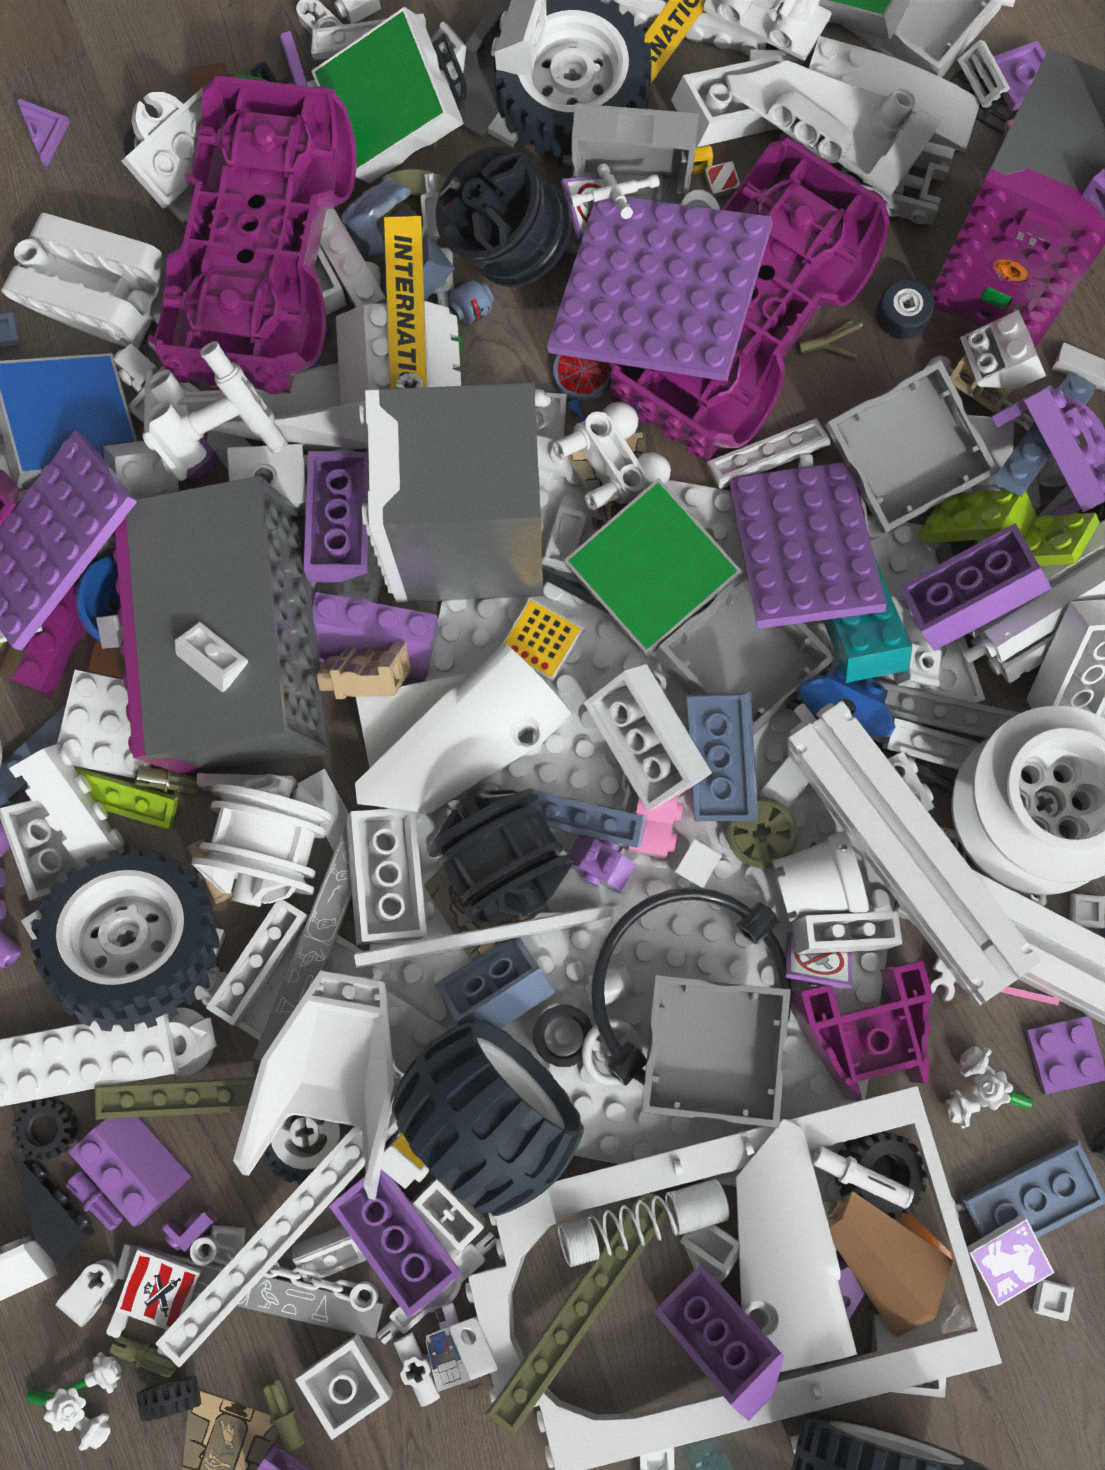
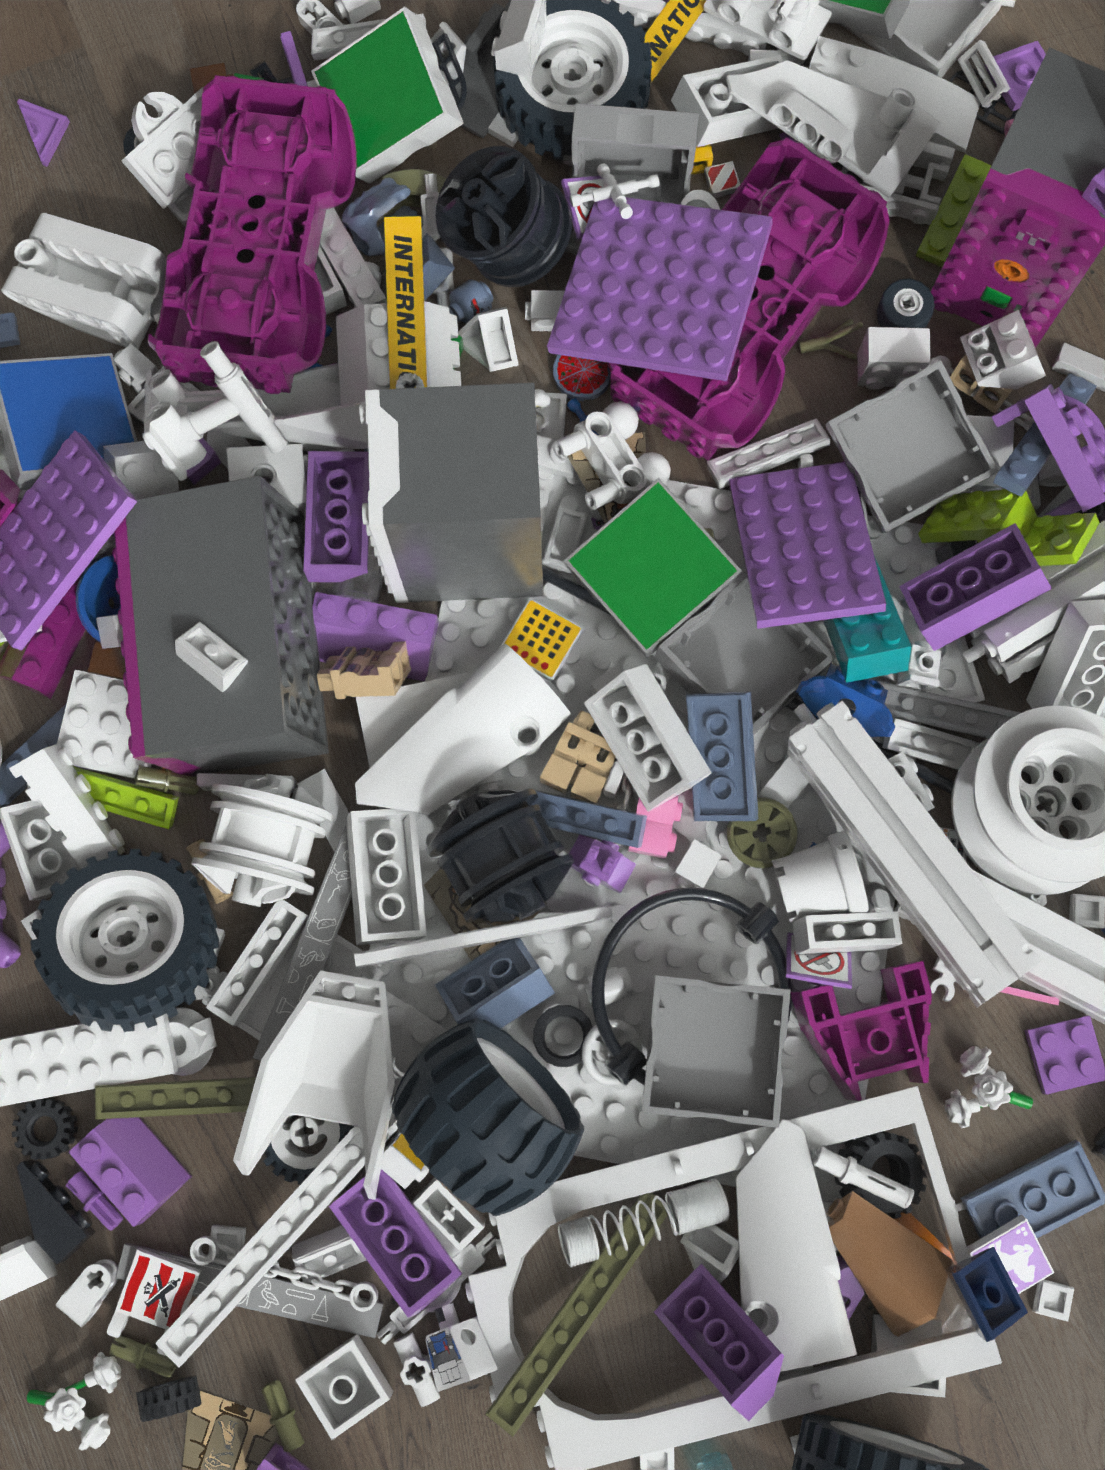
medium lavender bracket [162,1209,219,1252] -> none
none -> white slope [458,307,518,372]
none -> white brick [525,290,565,331]
none -> tan hips [540,711,616,804]
none -> white tile [603,761,624,799]
none -> white brick [858,327,930,390]
none -> lime plate [916,154,991,267]
none -> dark blue slope [945,1246,1028,1342]

